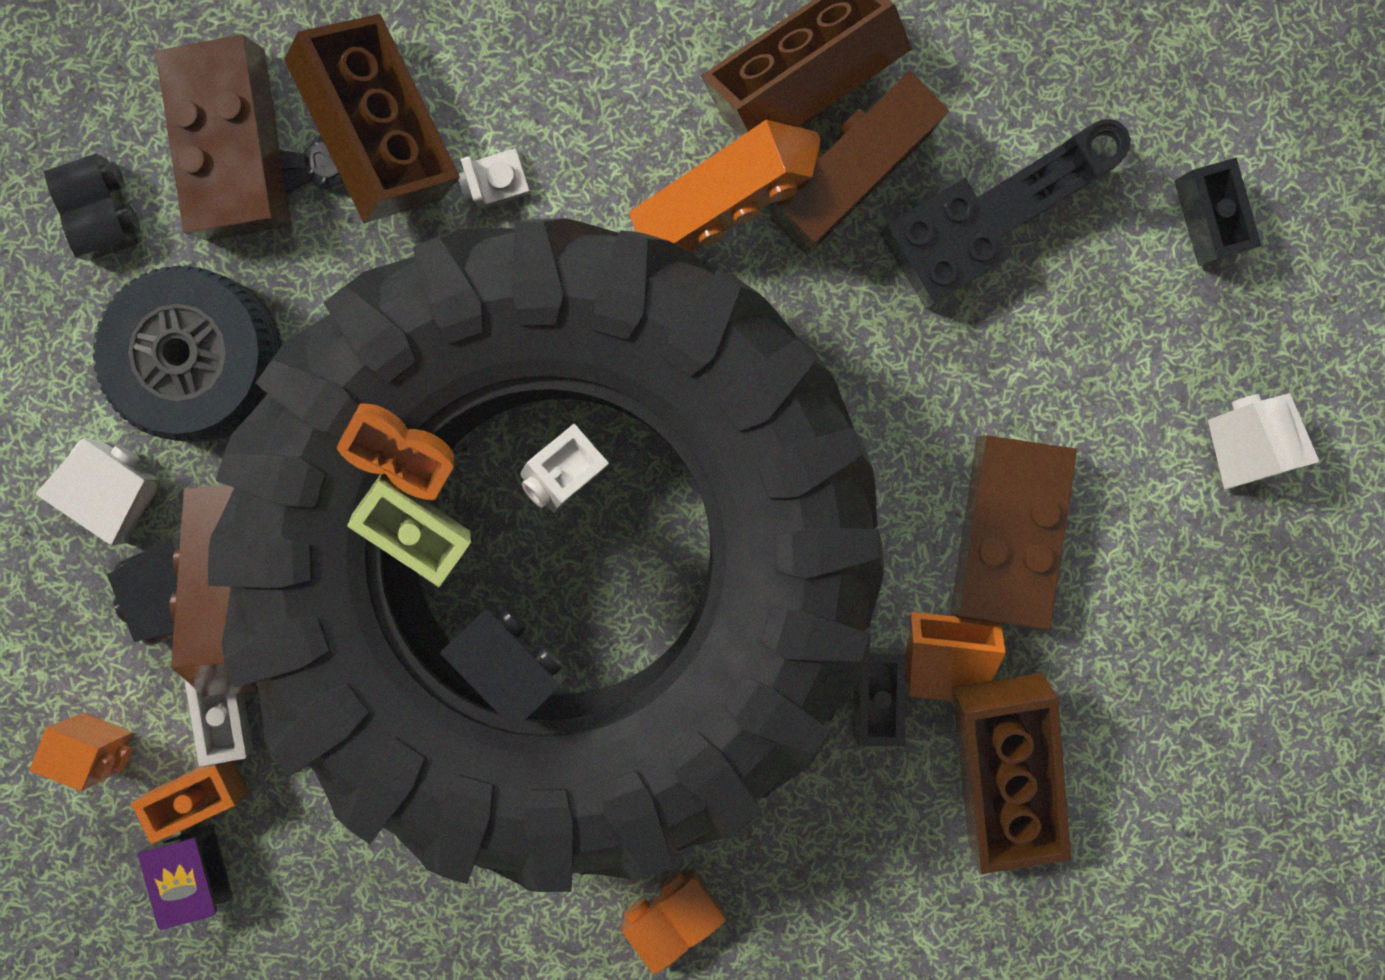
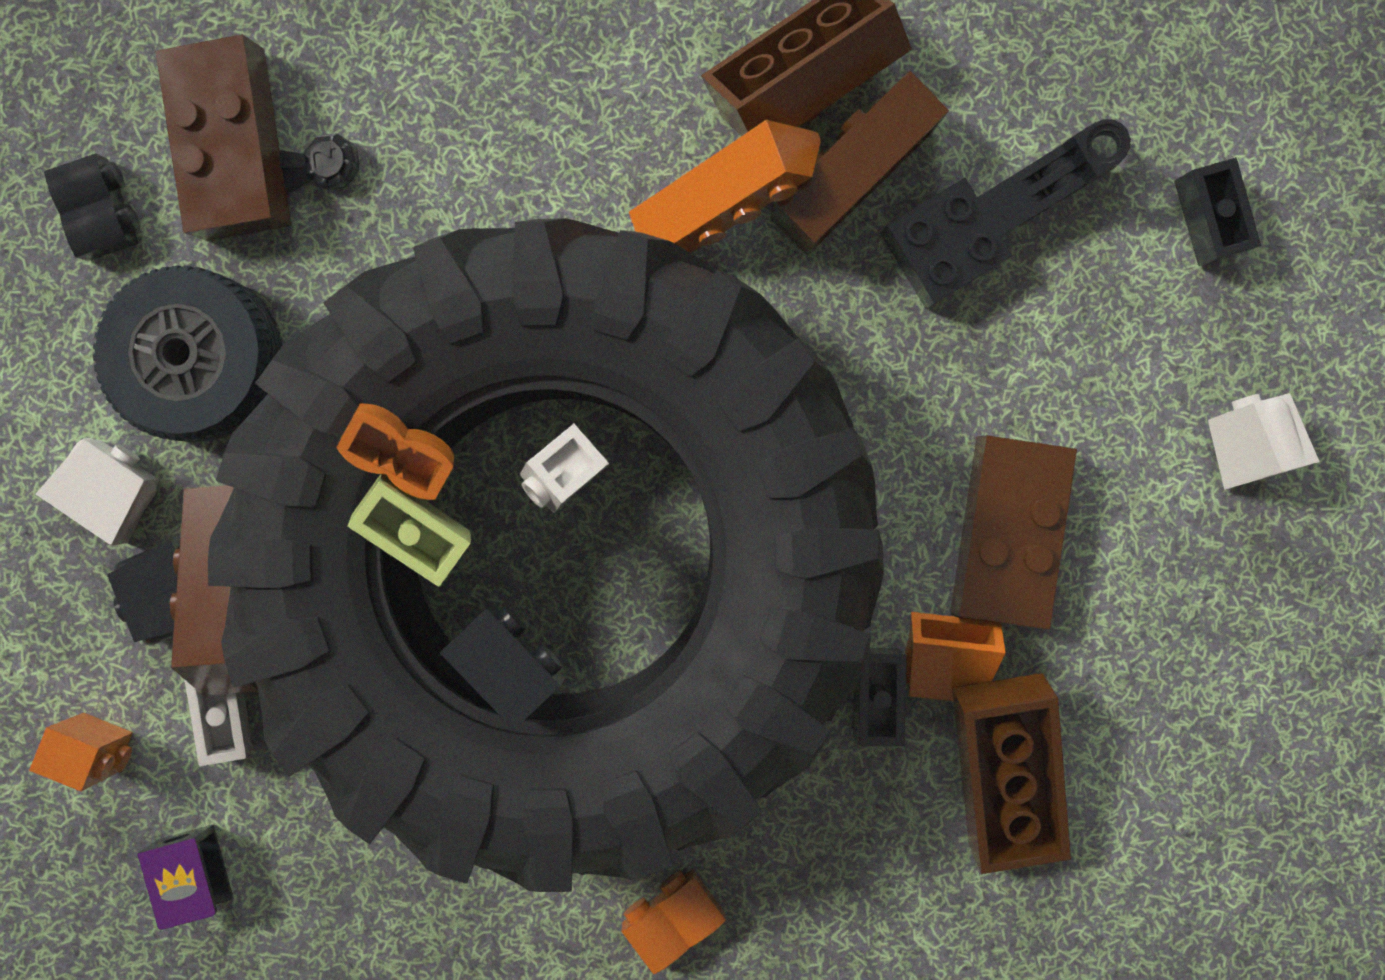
orange brick [131,761,249,844] -> none
reddish brown brick [284,14,460,223] -> none
white bracket [459,148,531,210] -> none

